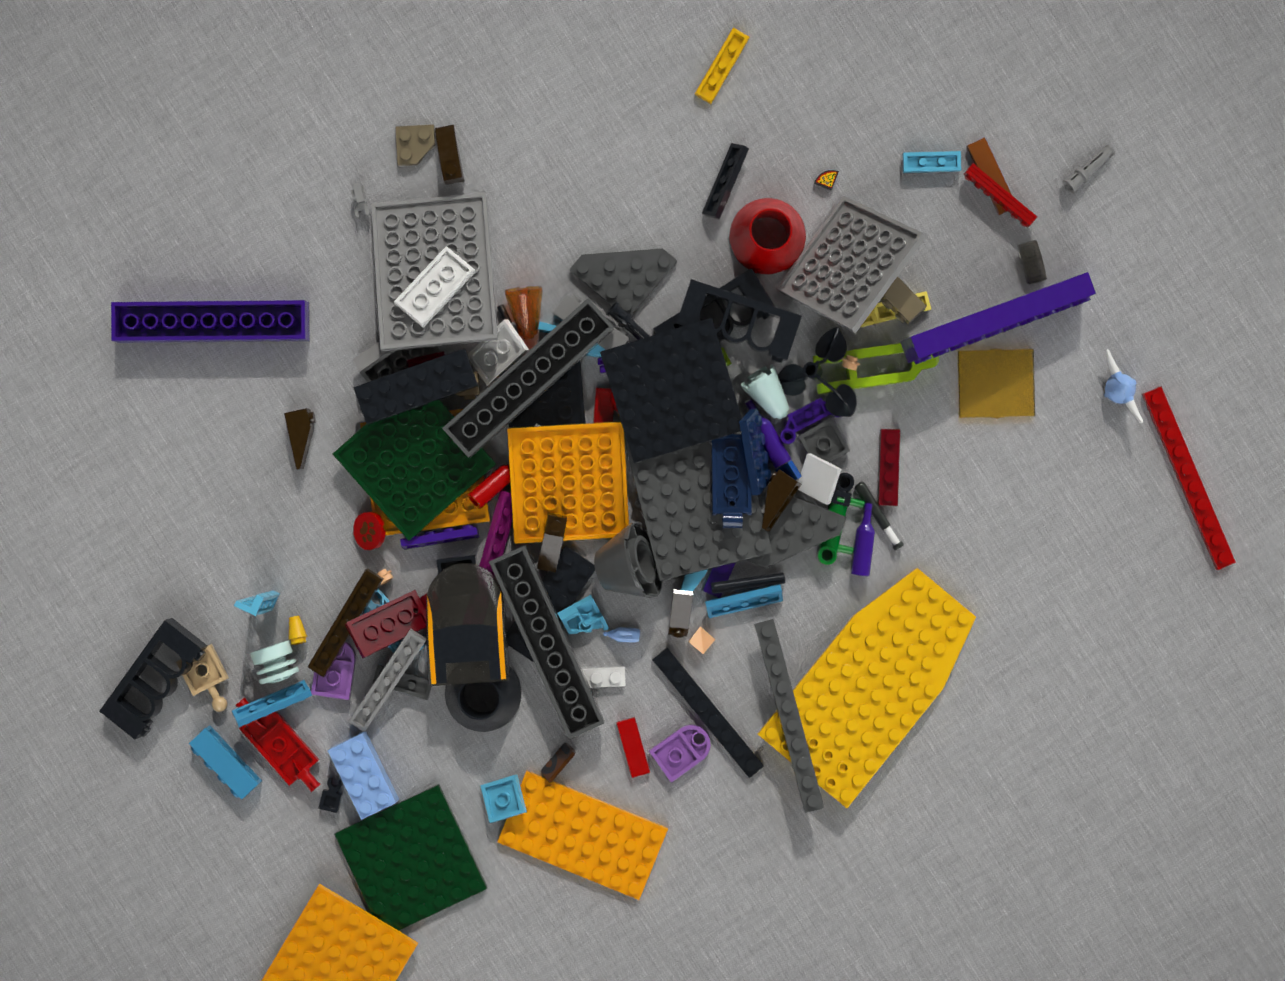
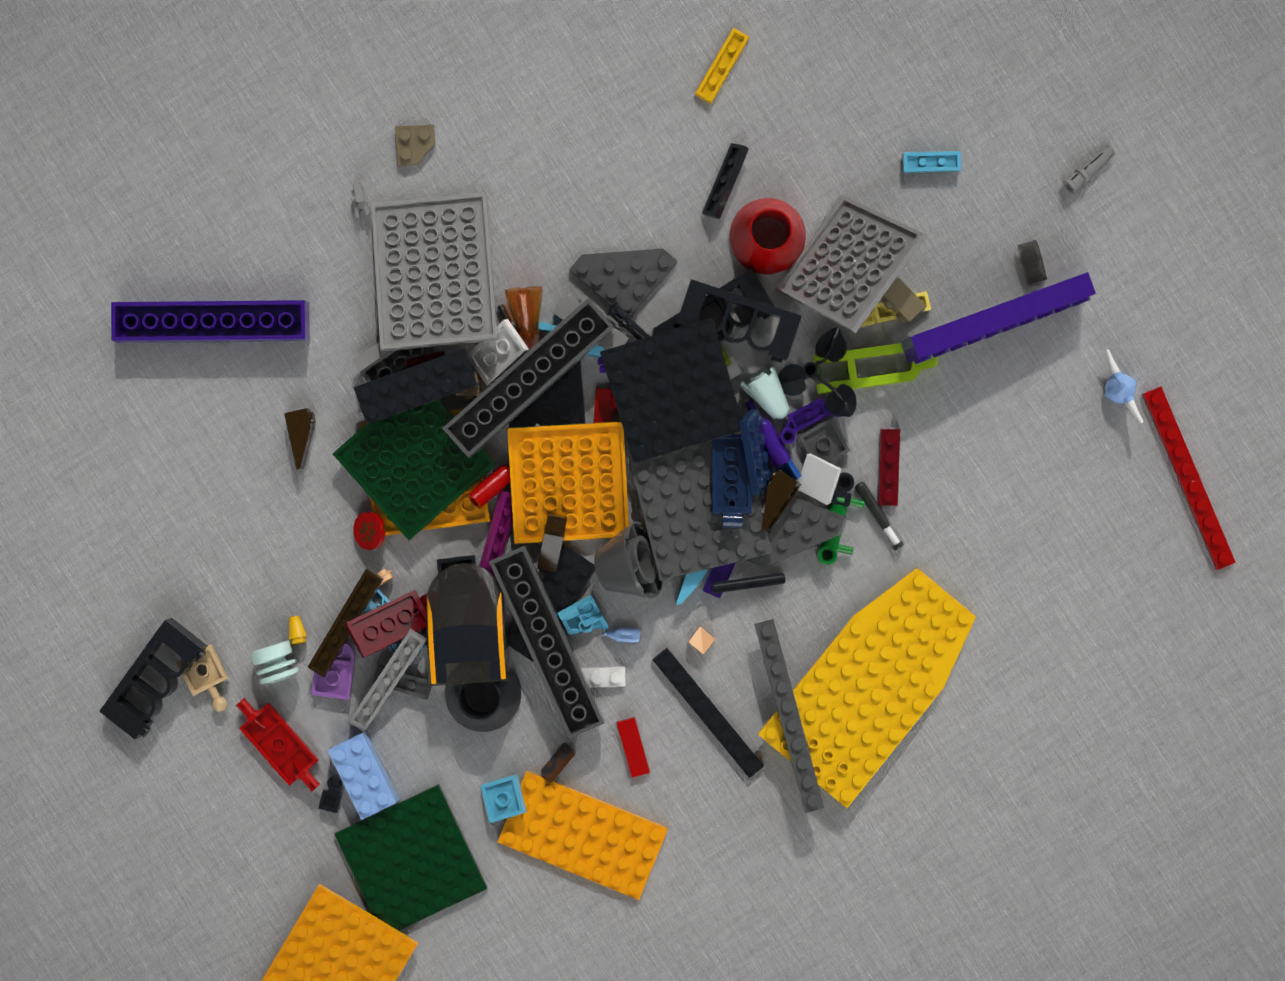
dark azure brick [189,725,262,800] -> none
dark azure plate [232,680,312,727] -> none
medium azure fence [234,590,280,616] -> none
white tile [394,246,476,328] -> none
dark purple plate [400,525,480,550] -> none
dark brown slope [435,125,465,185] -> none
medium lavender plate [649,724,711,782] -> none
slope [668,590,693,638] -> none
dark azure plate [705,585,783,618] -> none
tile [814,170,839,190] -> none
light nougat plate [842,355,860,370] -> none
dark purple piece [851,503,875,576] -> none
clear yellow piece [958,348,1035,419] -> none
red piece [963,163,1038,228] -> none
dark orange tile [966,137,1012,215] -> none

